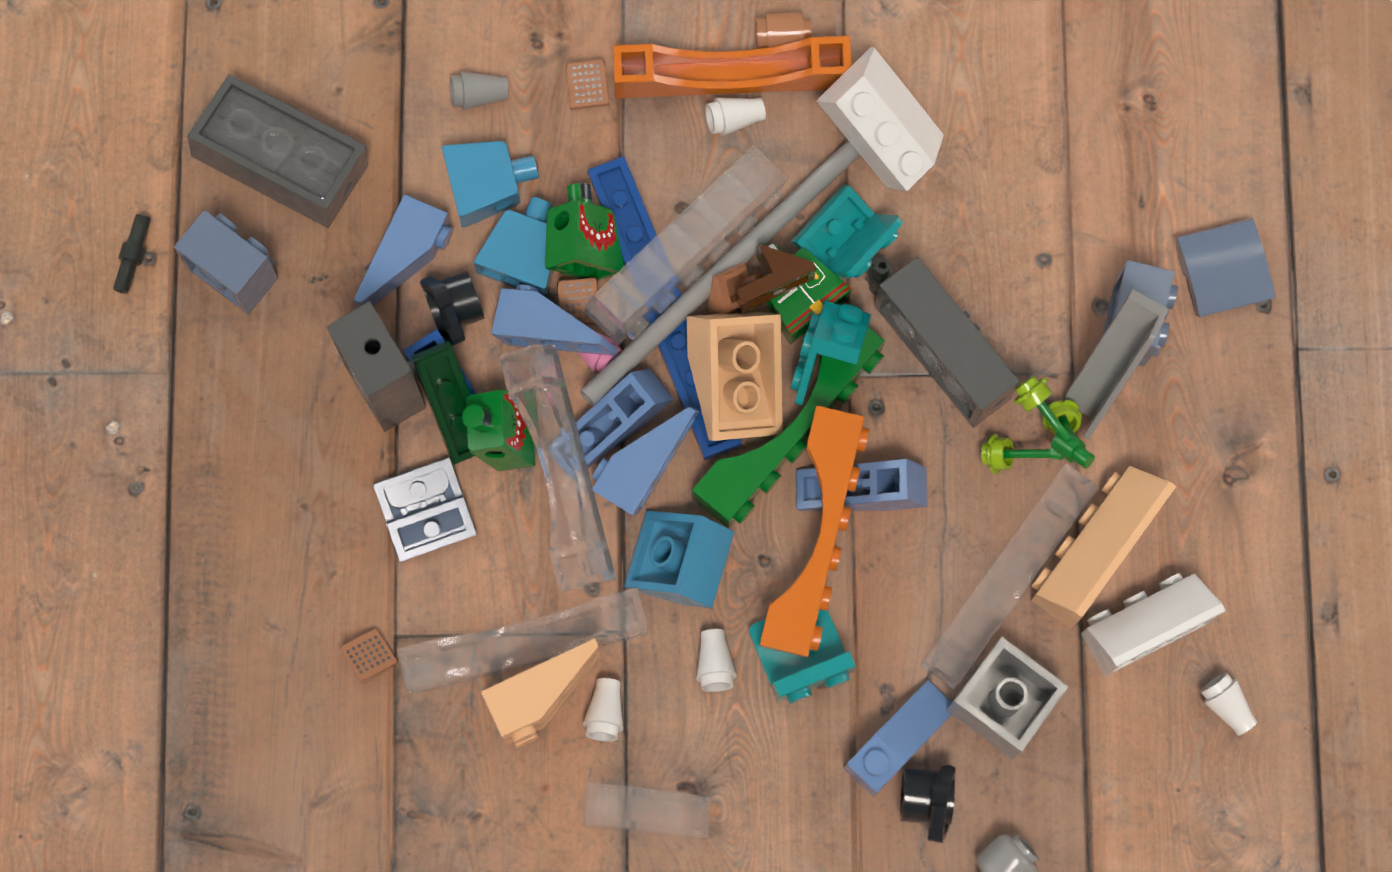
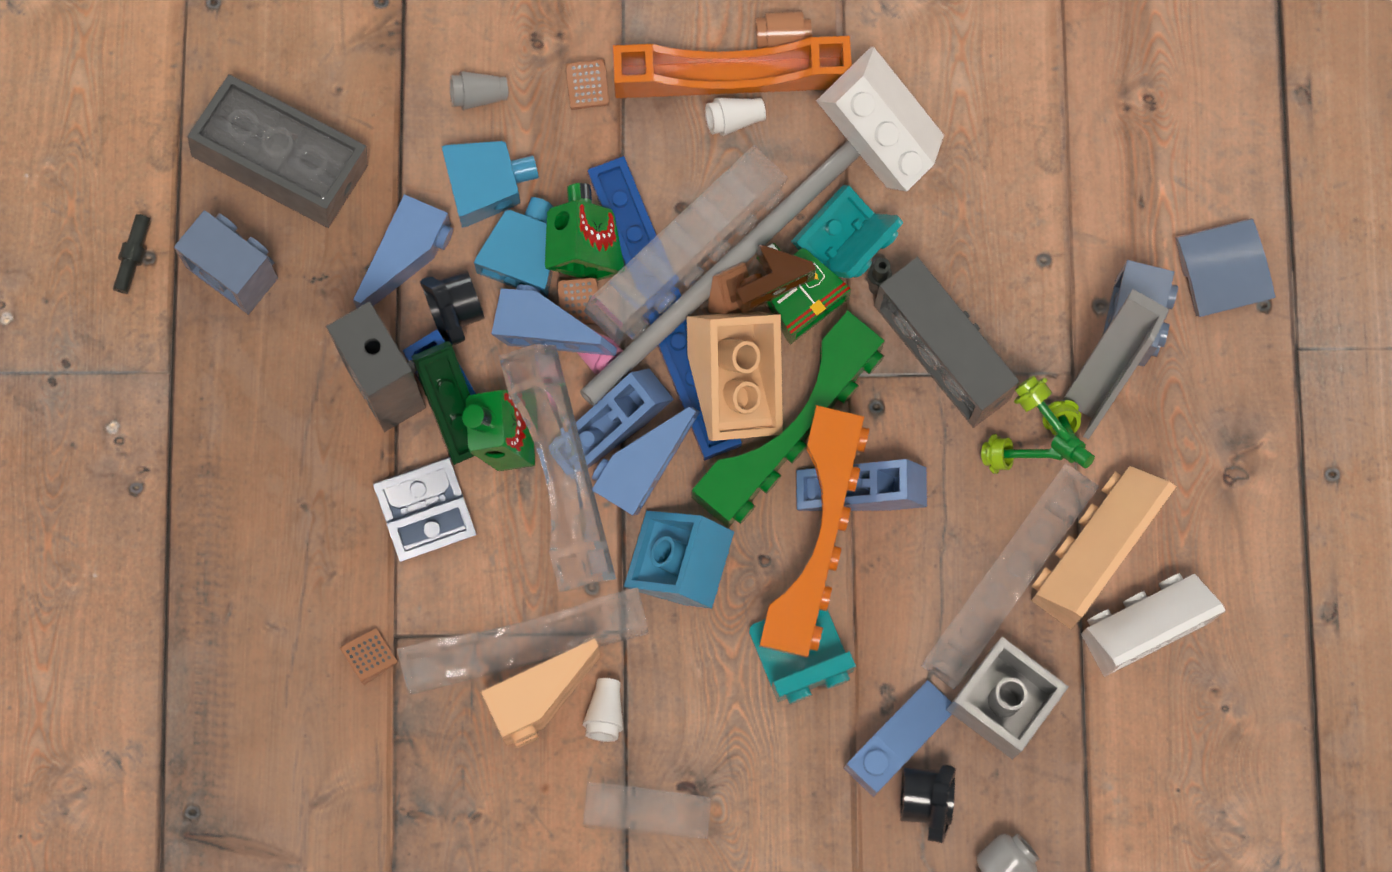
white cone [696,629,737,692] -> none
teal bracket [790,301,871,405] -> none
white cone [1200,672,1258,736] -> none

